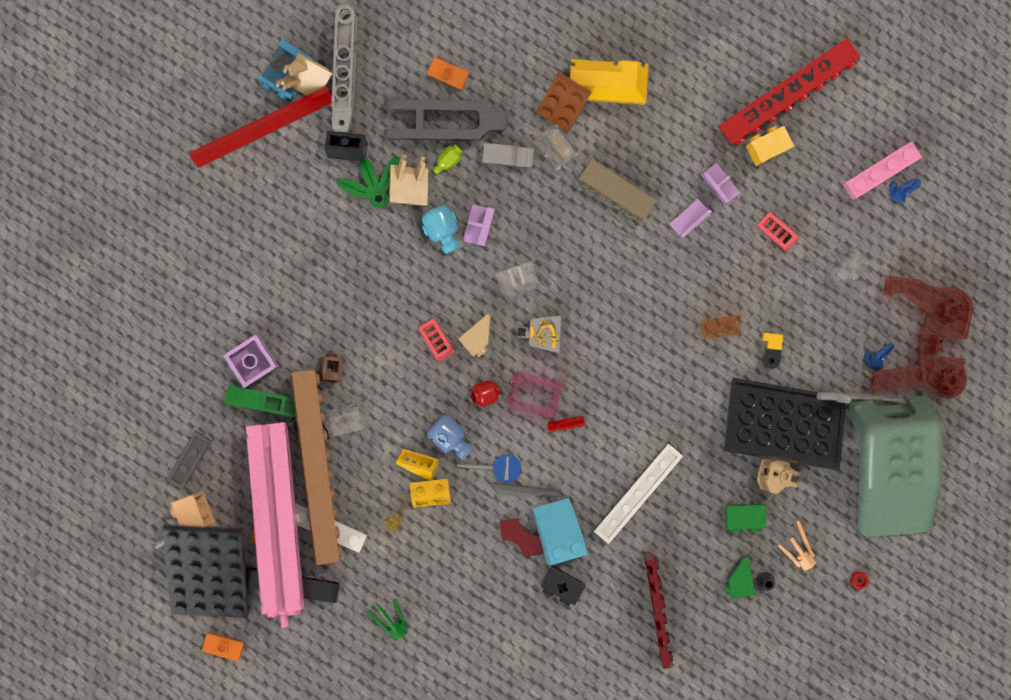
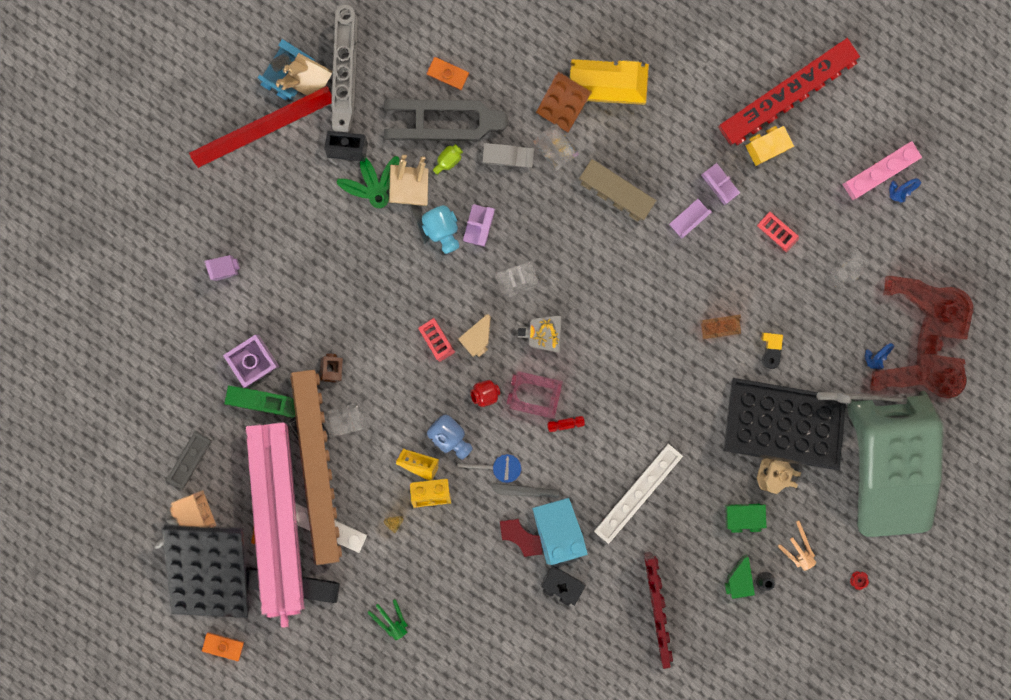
none -> lavender slope [205,255,240,281]

